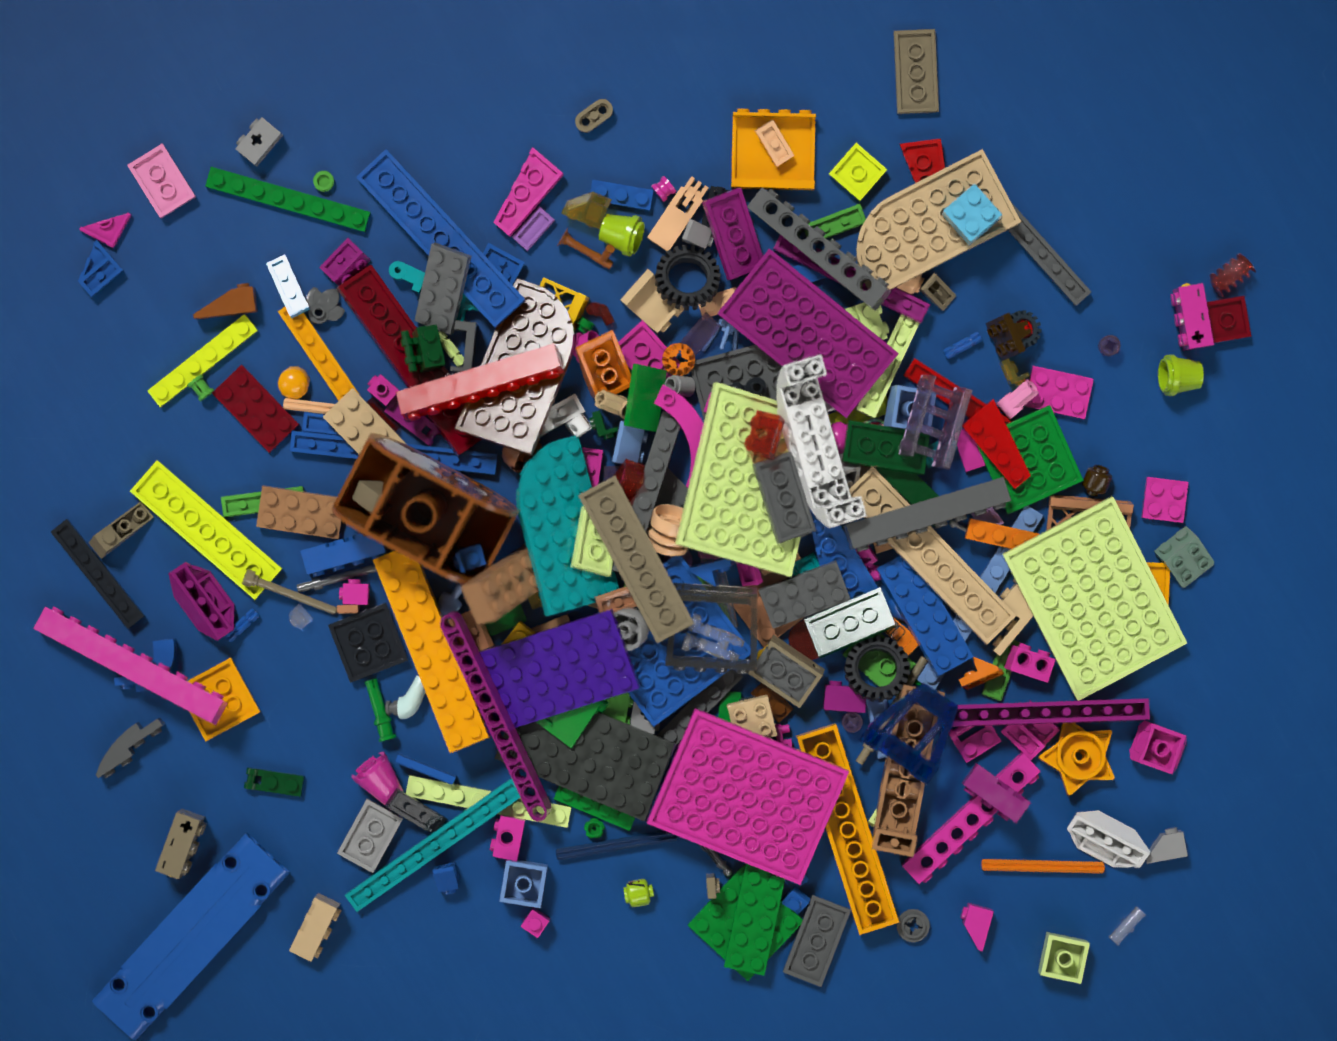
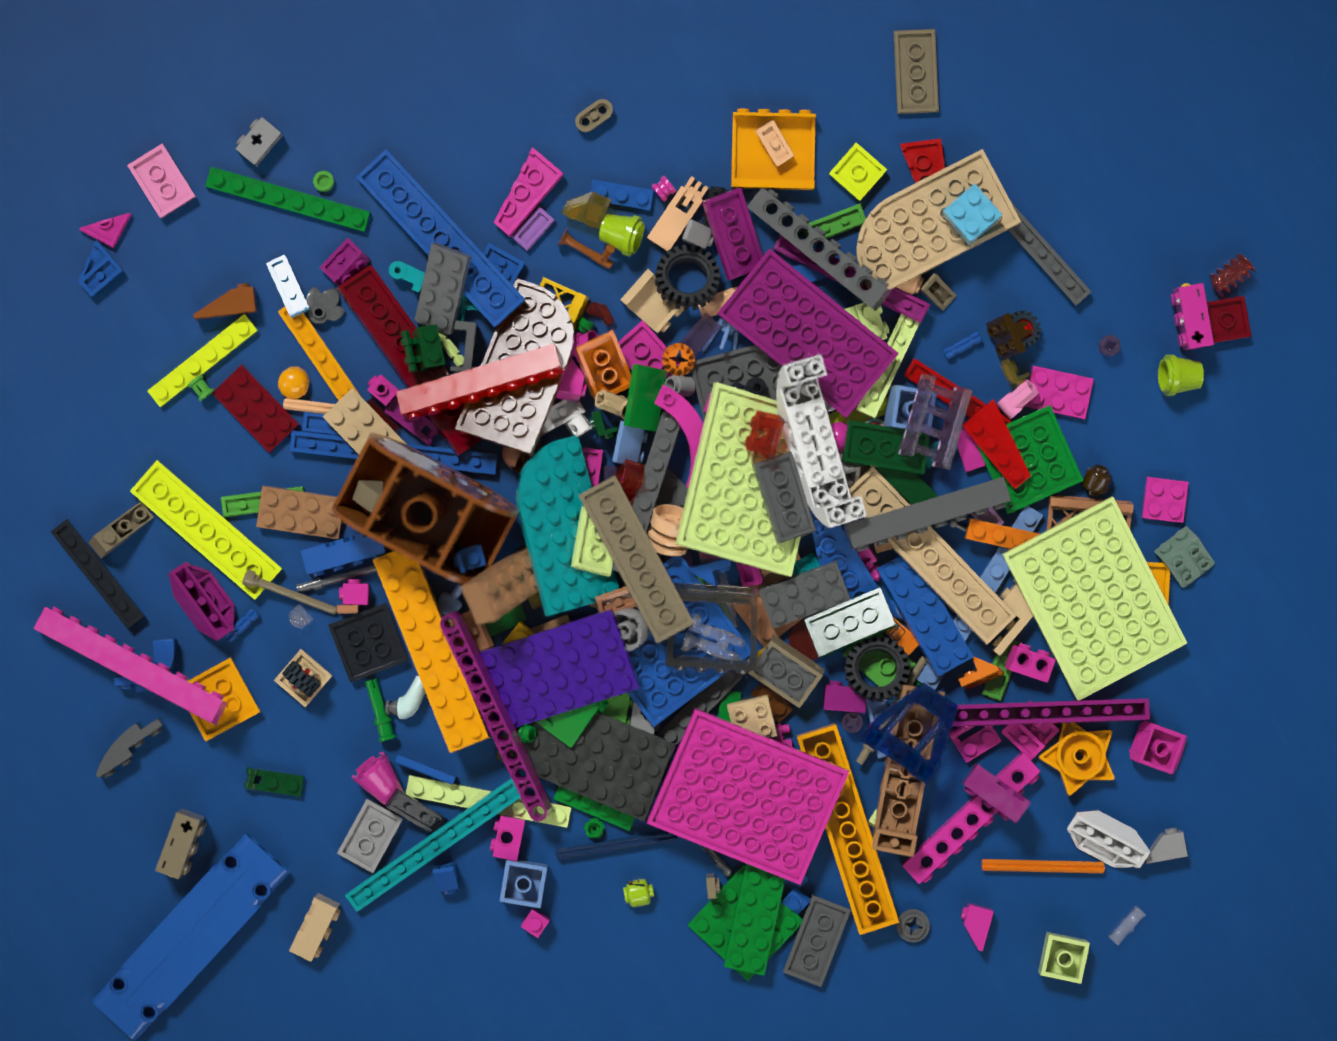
none -> plate [274,649,333,707]
none -> green plate [518,723,536,743]
none -> dark pink slope [556,358,587,403]

